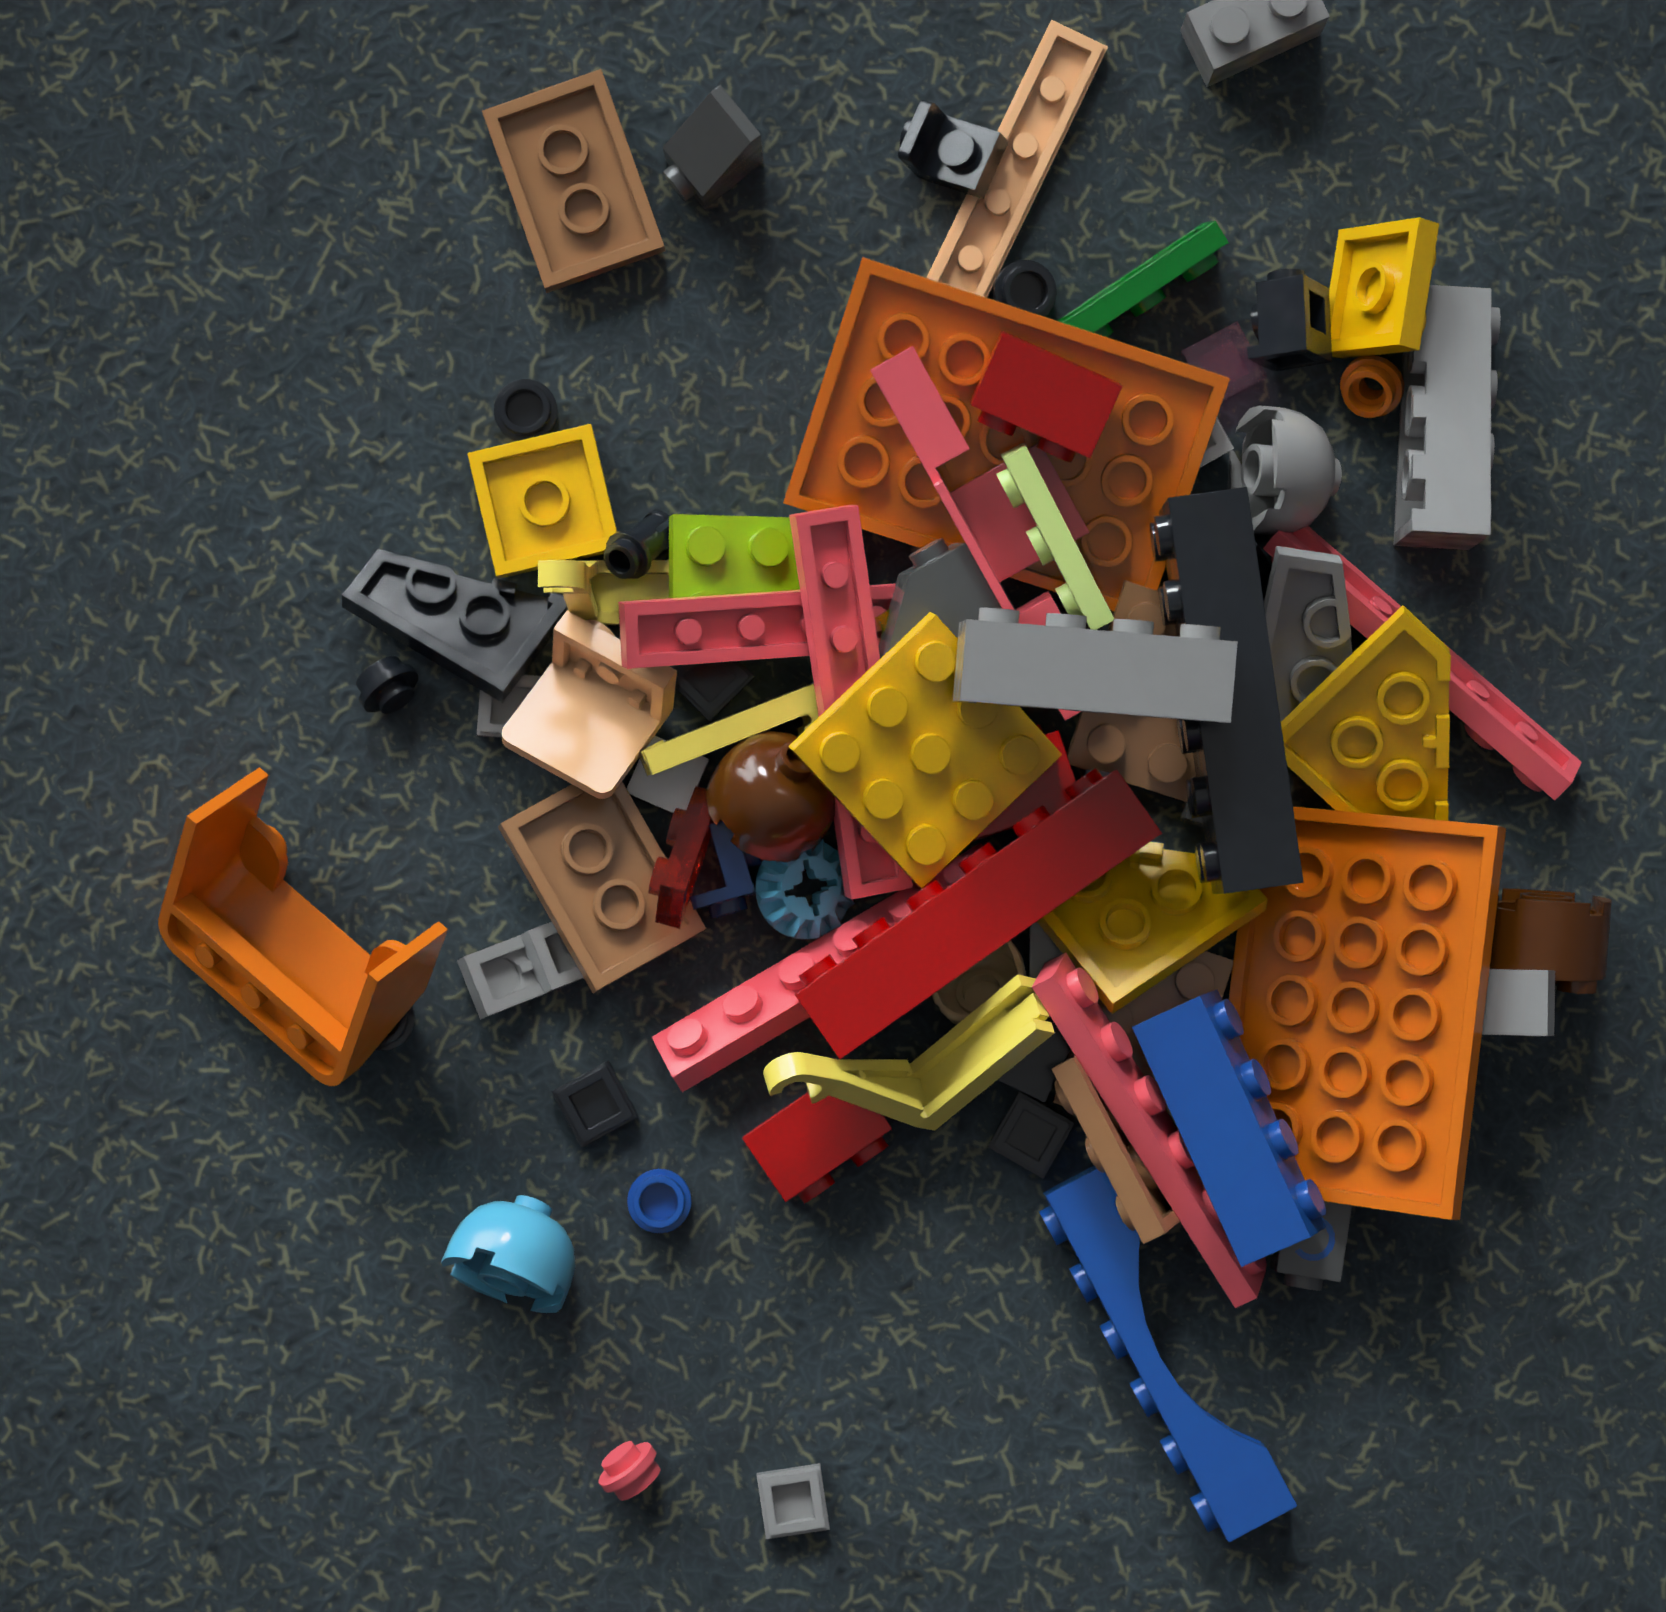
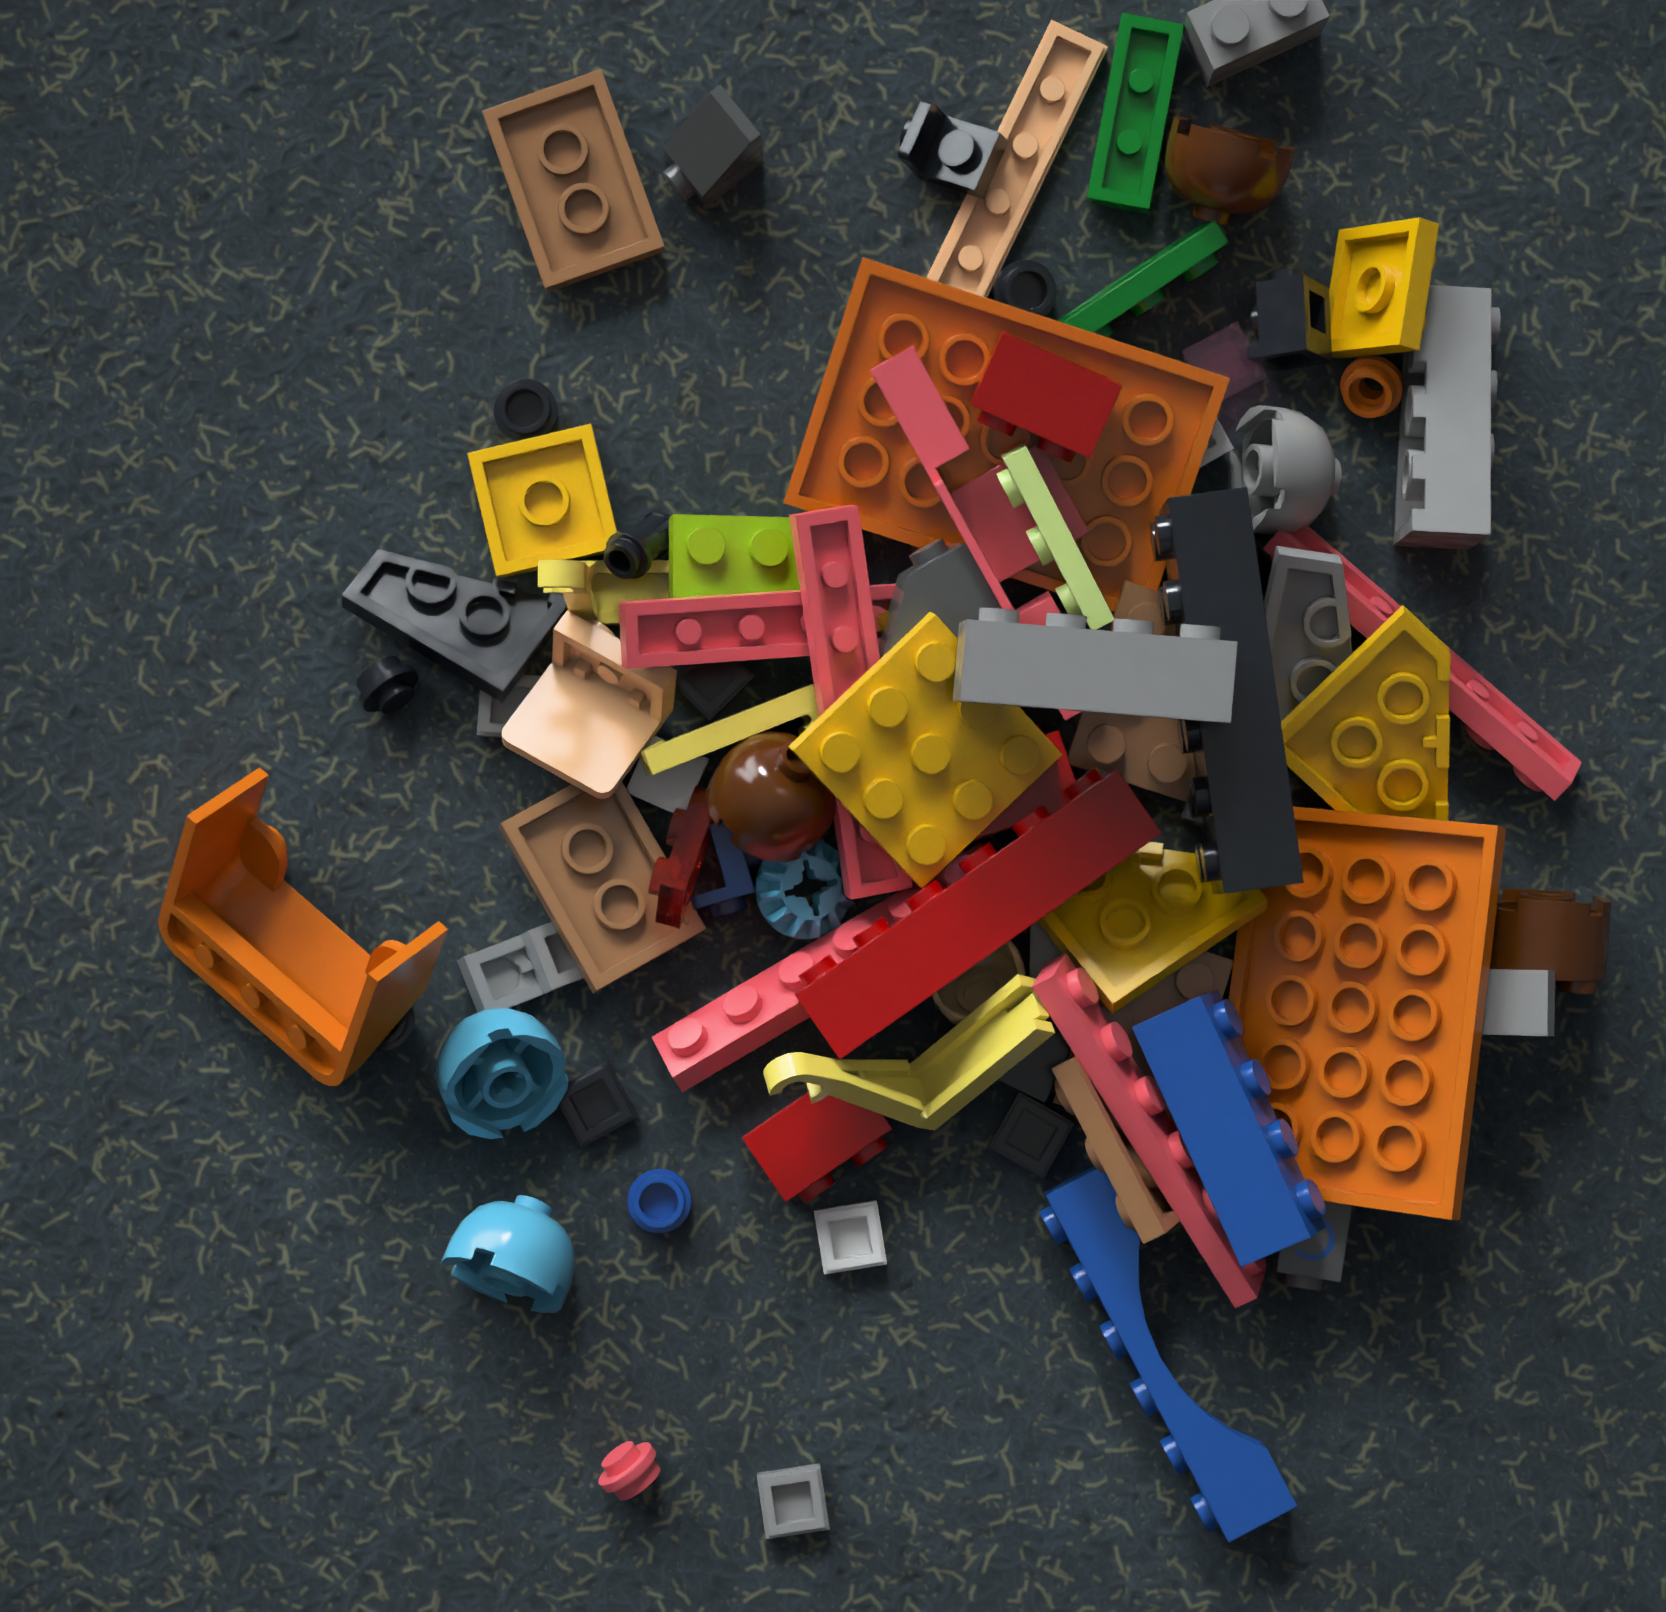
none -> medium azure cylinder [436,1007,568,1139]
none -> white tile [814,1200,887,1274]
none -> green plate [1085,13,1184,214]
none -> reddish brown cylinder [1165,116,1296,225]

